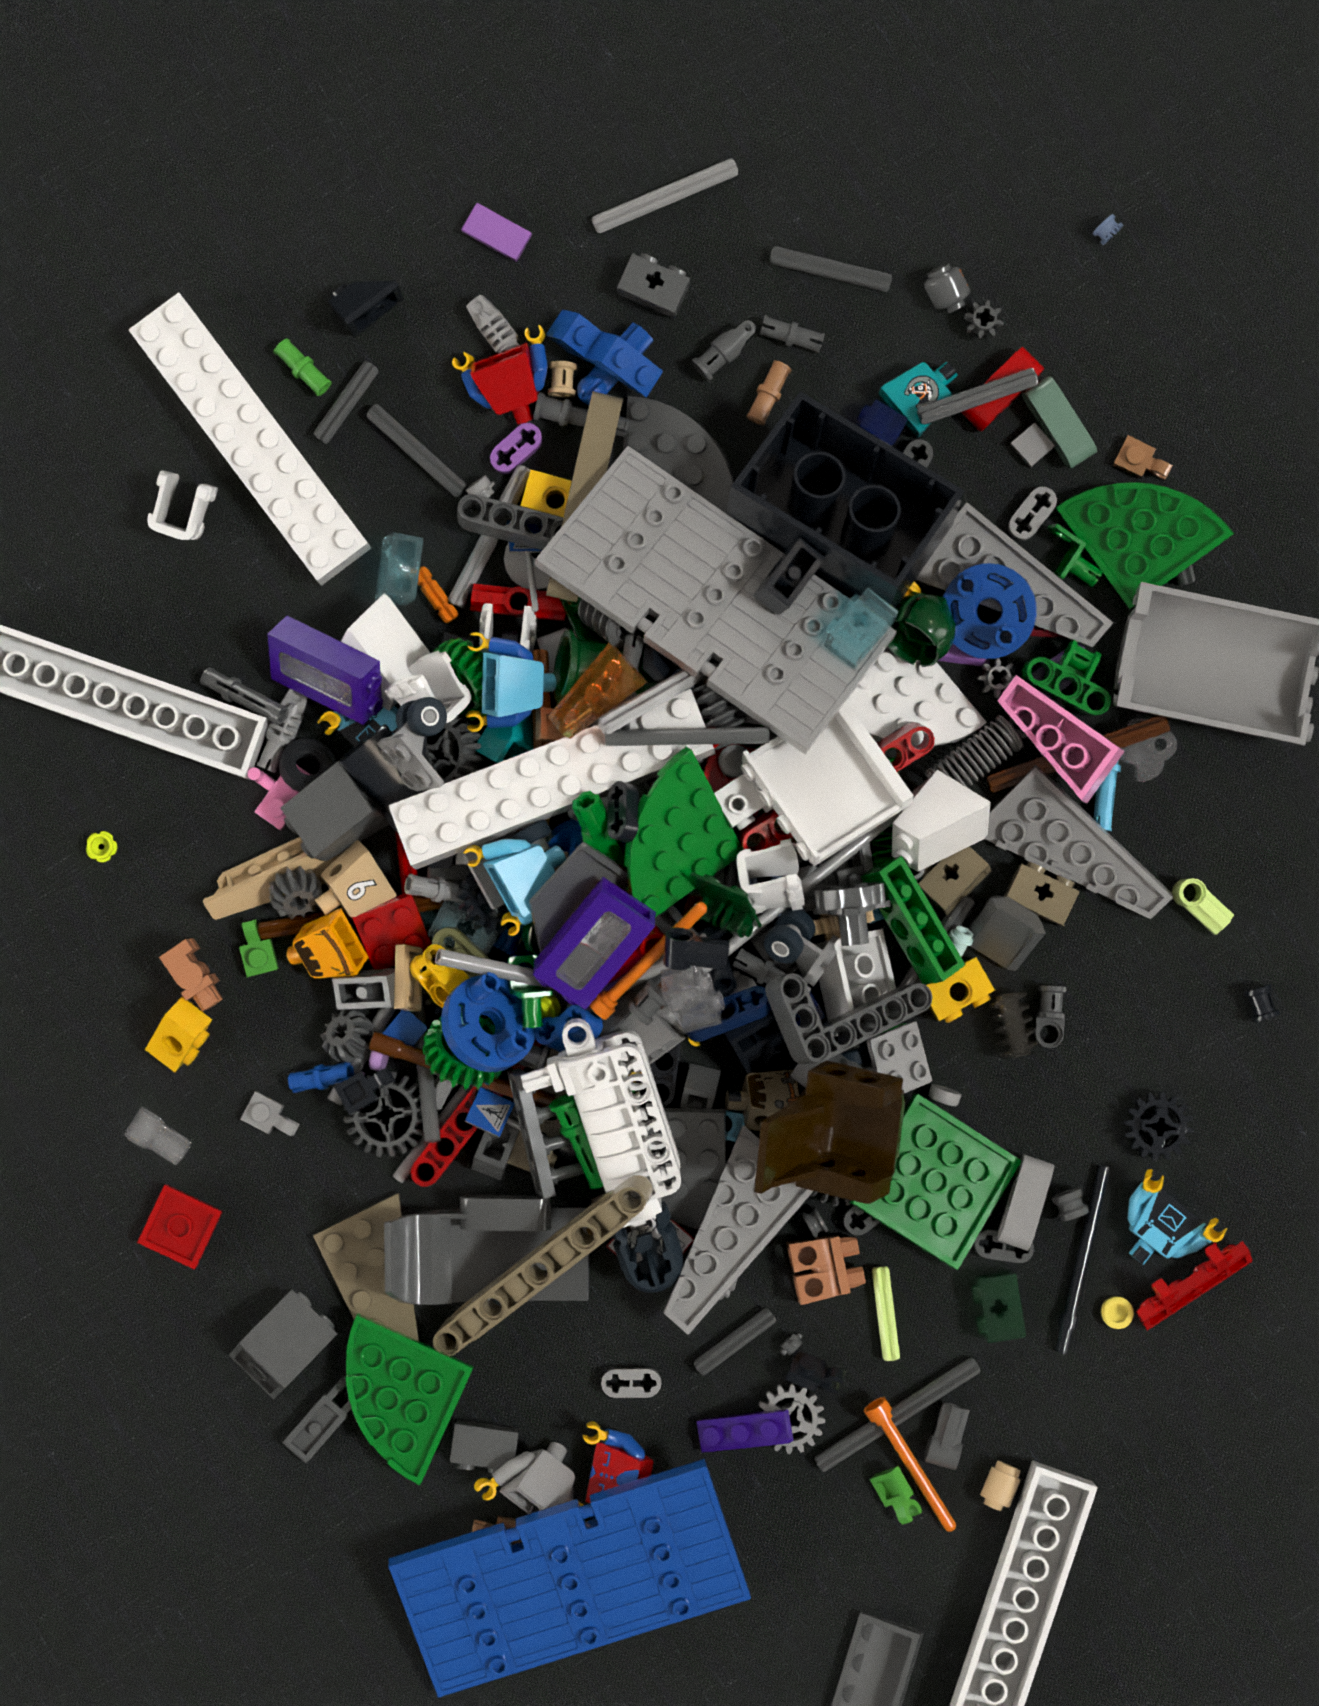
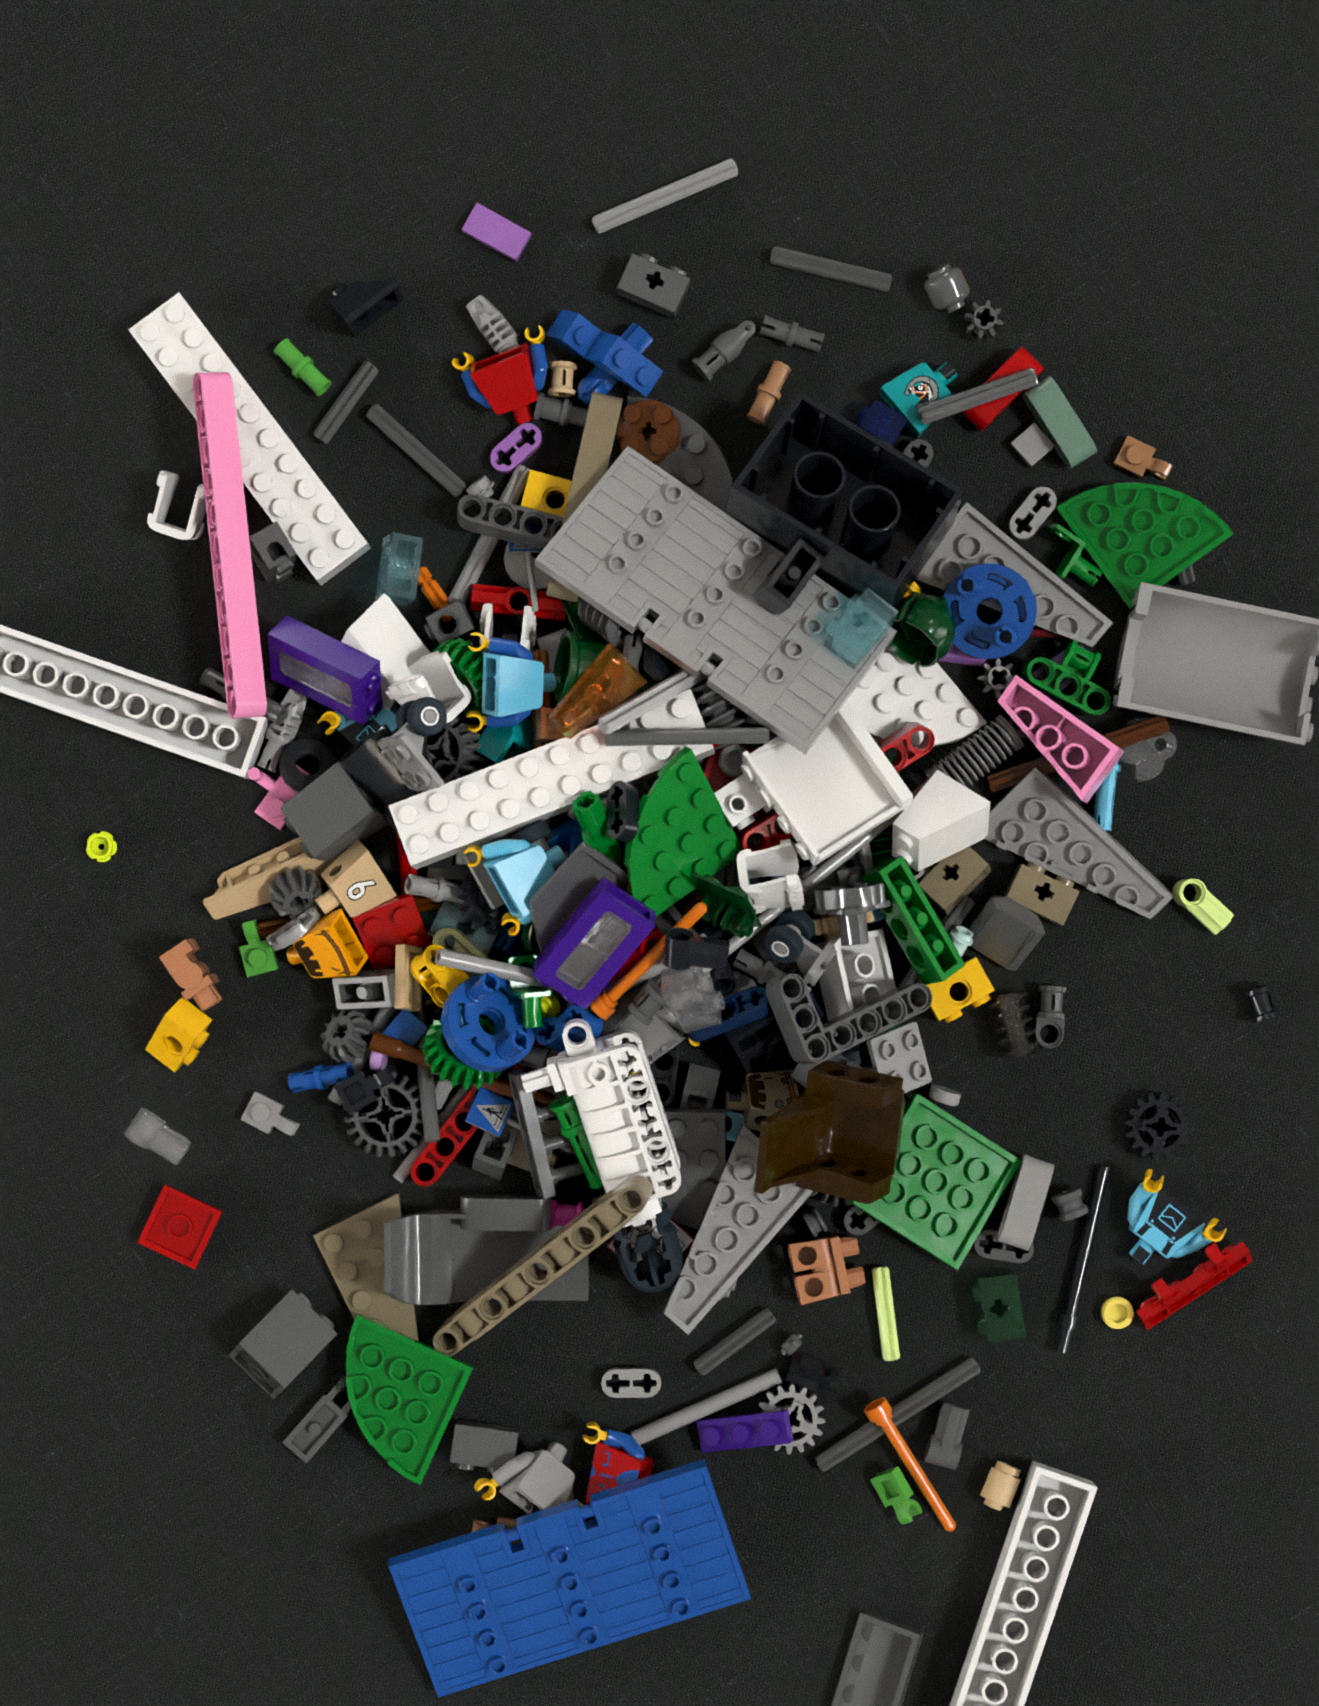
sand blue bush [1092,214,1124,245] -> none
none -> bright pink beam [193,372,267,719]
none -> dark grey brick [249,521,297,583]
none -> light grey tile [266,905,323,951]
none -> dark grey brick [424,598,476,645]
none -> dark pink bush [551,1200,584,1229]
none -> reddish brown plate [617,400,681,464]
none -> light grey piece [631,1368,782,1445]

